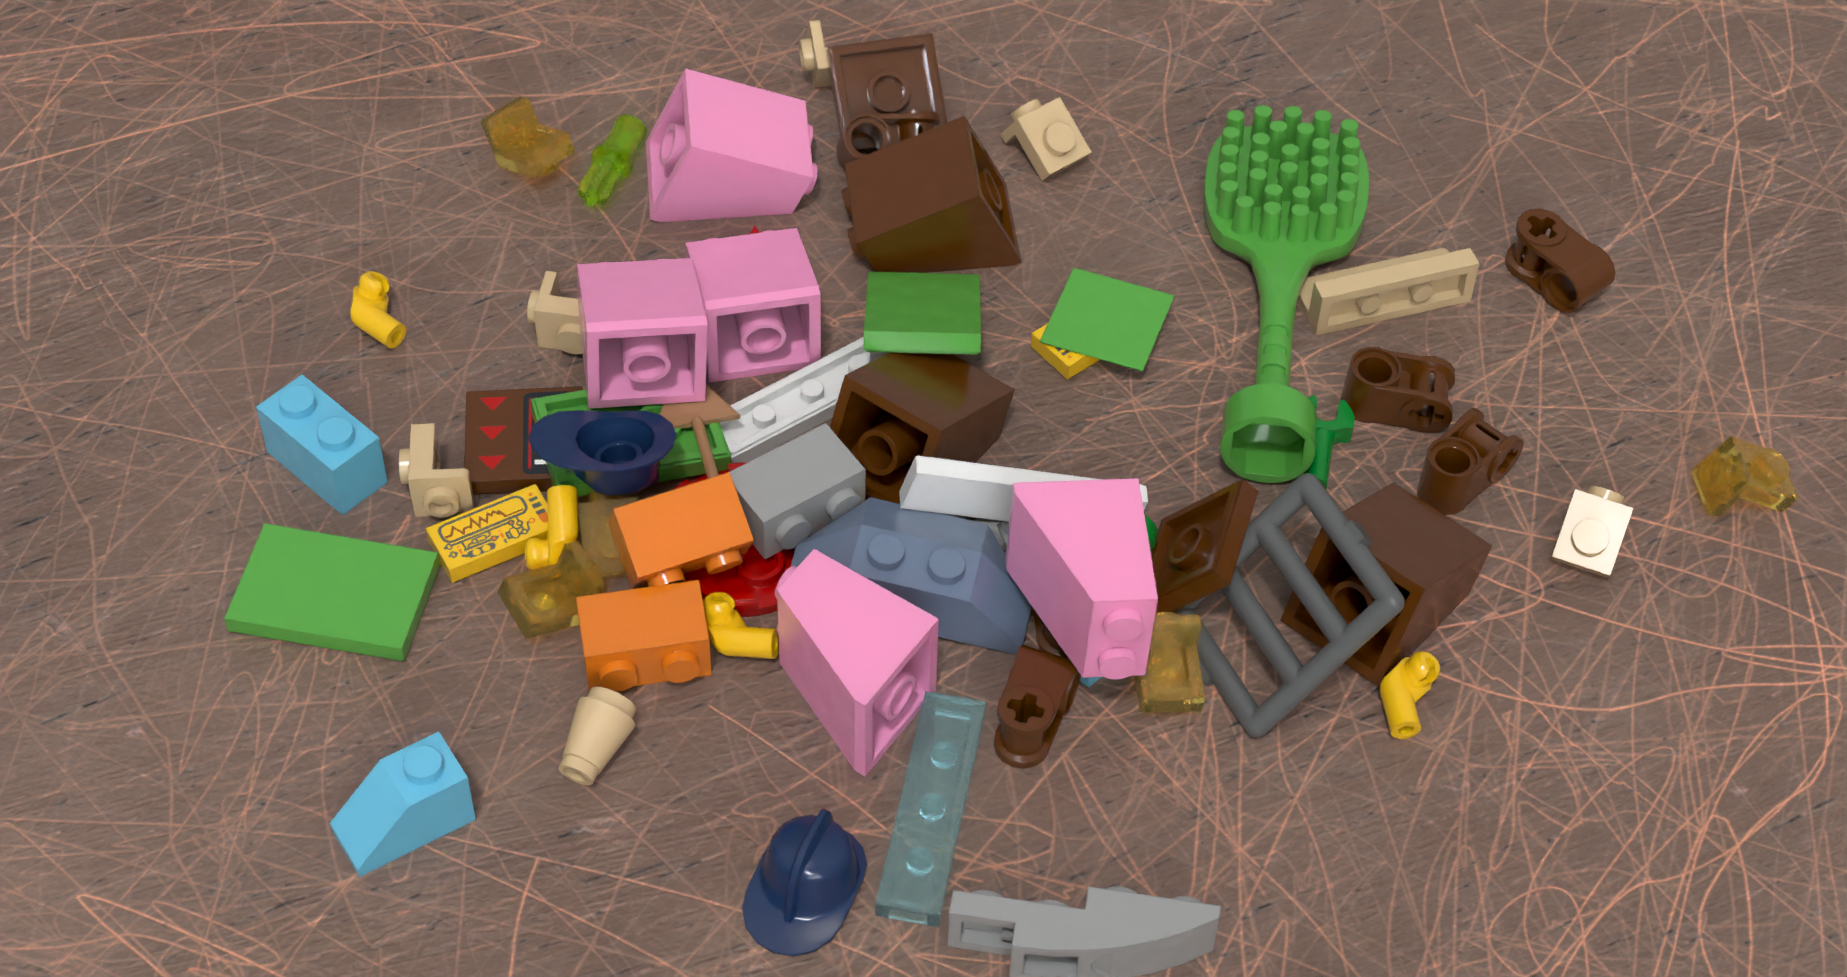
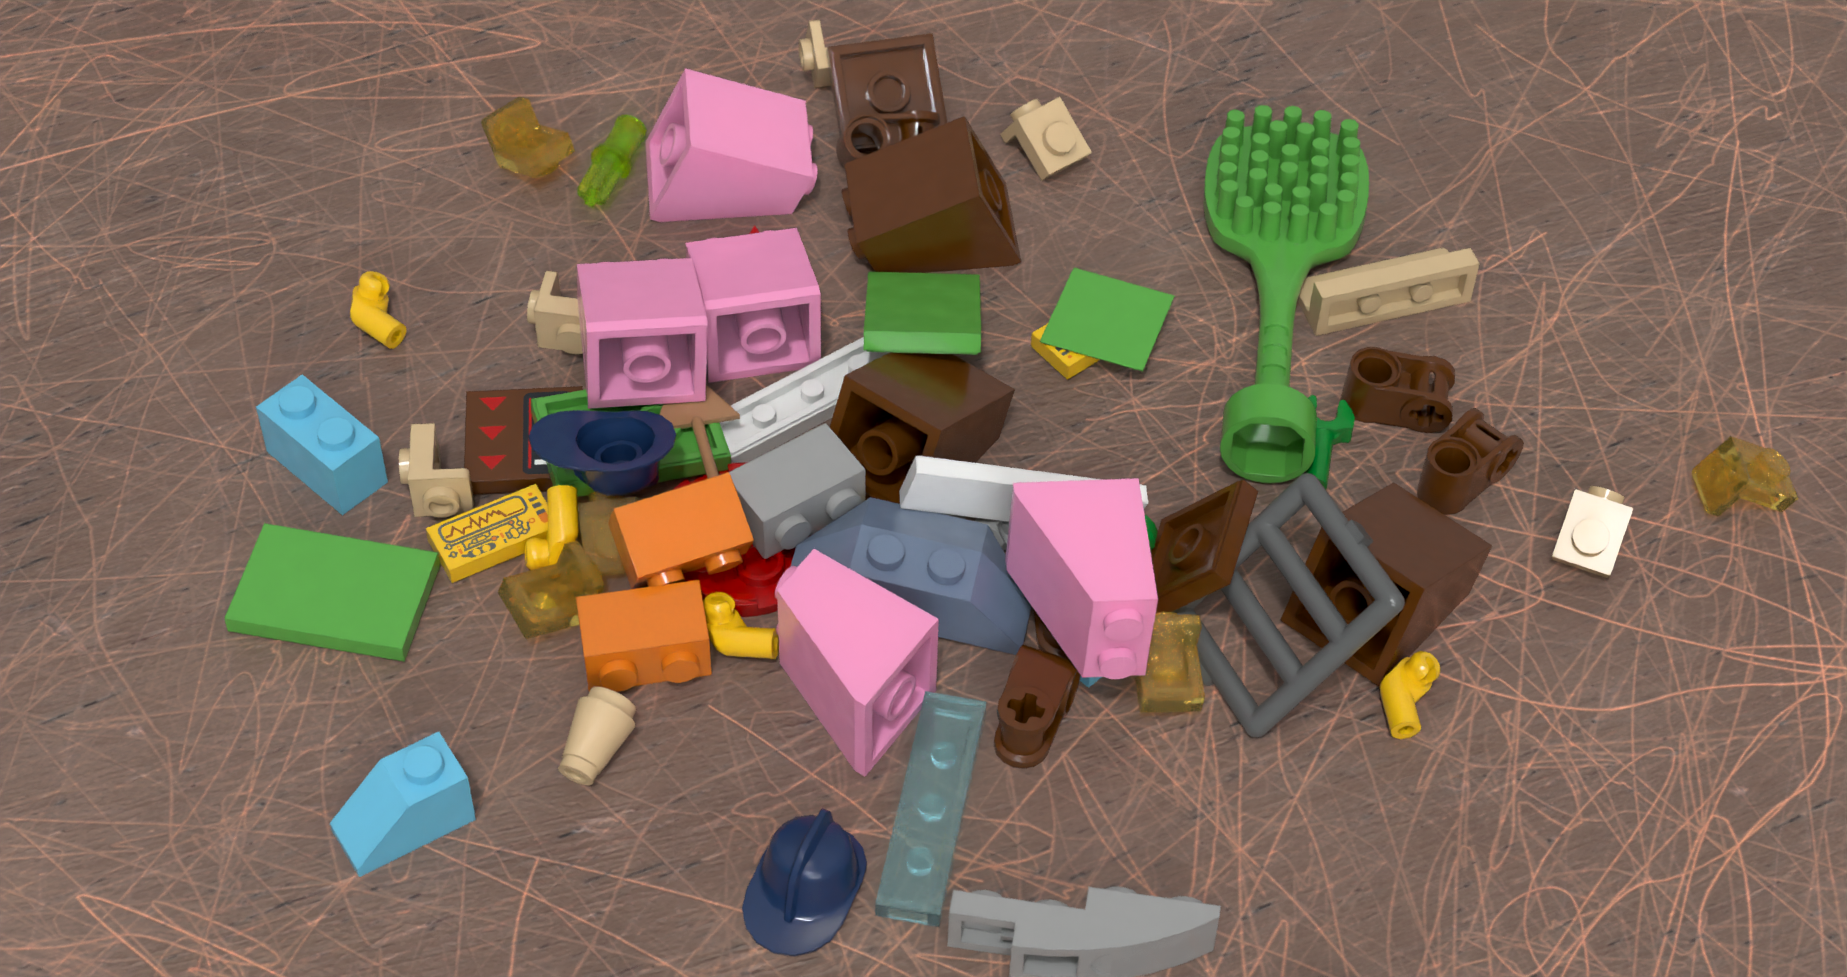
reddish brown piece [1505,208,1615,313] -> none

